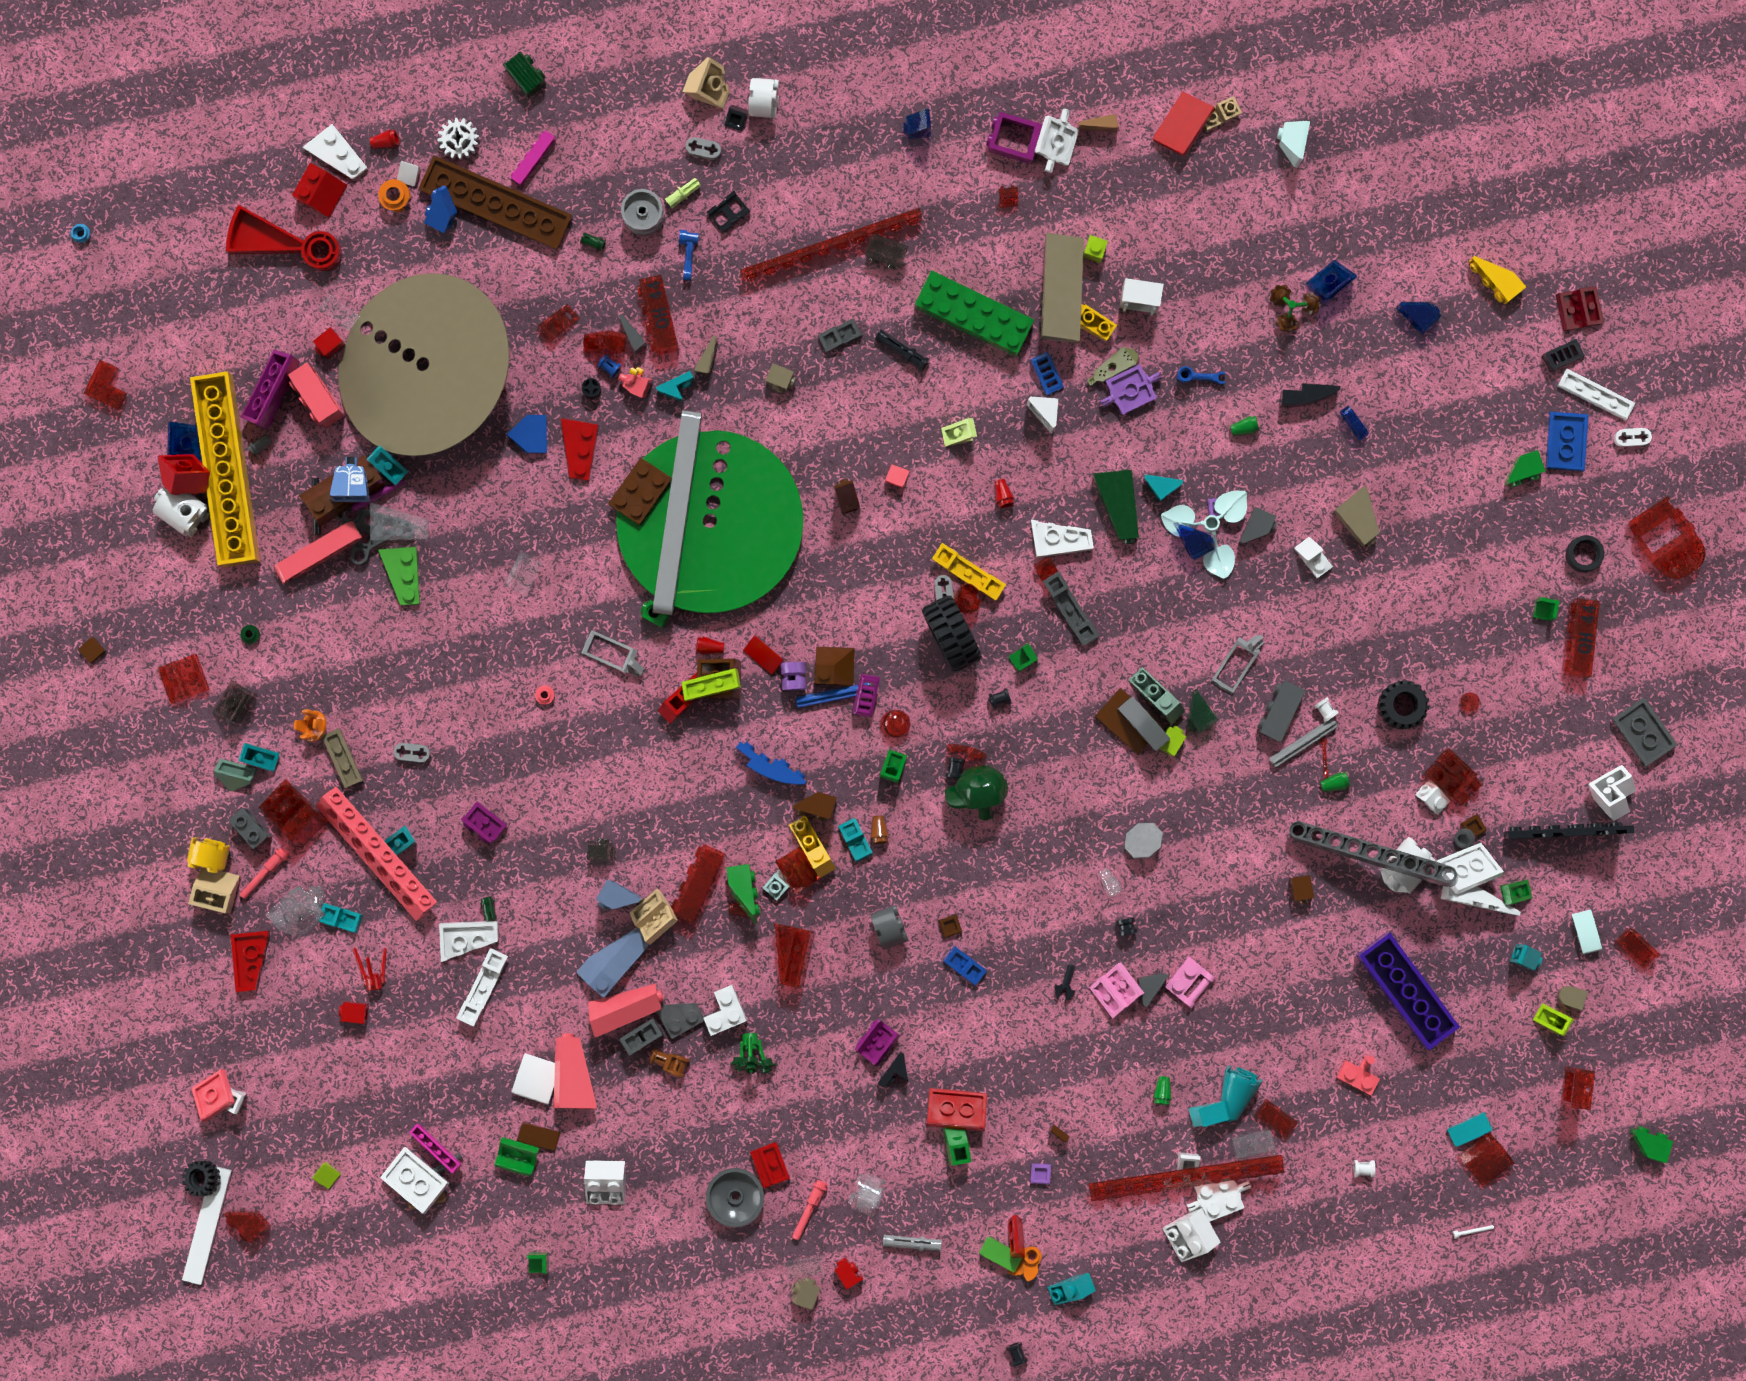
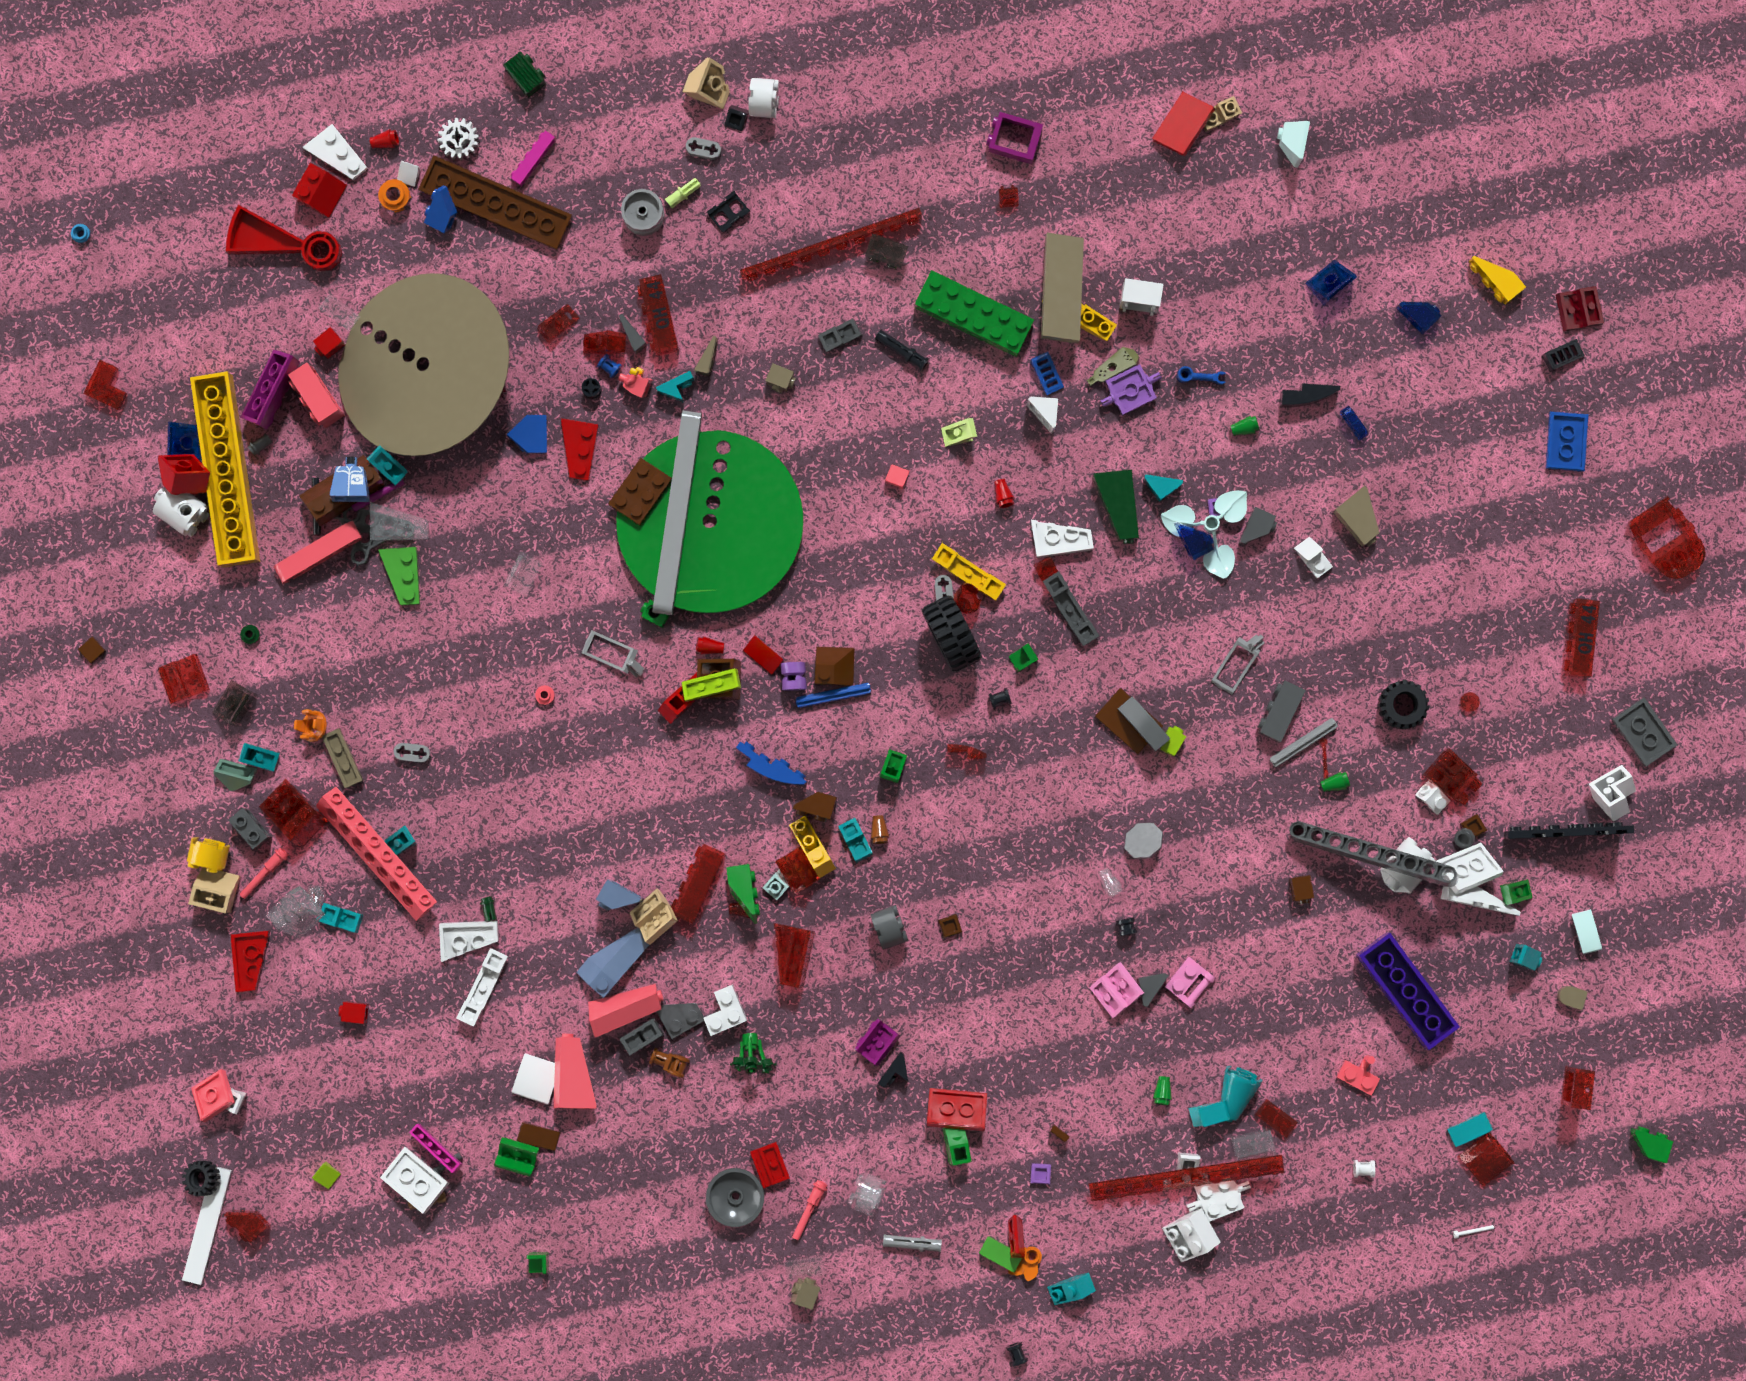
red plant [353,948,387,991] -> none
magenta bracket [461,801,507,844] -> none
dark green pin [580,232,606,252] -> none
white slope [584,1161,626,1205] -> none
clear smoke brick [587,838,616,862] -> none
blue brick [679,230,699,281] -> none
reddish brown slope [834,478,860,515] -> none
red brick [834,1257,863,1289] -> none
magenta slope [852,674,880,717] -> none
clear red hair [879,709,911,738] -> none
clear blue slope [903,109,931,139] -> none
blue slope [943,946,987,986] -> none
black bush [945,757,965,779] -> none
dark green piece [945,765,1009,820] -> none
white plate [1035,109,1079,173] -> none
black bar [1054,964,1075,1001] -> none
medium nougat slope [1077,114,1119,132] -> none
lime brick [1083,235,1108,263] -> none
sand green slope [1129,667,1185,725] -> none
clear green slope [1187,689,1218,734] -> none
reddish brown plant [1270,285,1322,333] -> none
white bush [1314,697,1339,722] -> none
green slope [1504,450,1546,487] -> none
green panel [1532,597,1560,621] -> none
lime slope [1533,1003,1574,1036] -> none
white tile [1558,369,1635,421] -> none
black tyre [1565,535,1605,573] -> none
white beam [1614,428,1652,447] -> none
clear red panel [1615,928,1661,969] -> none

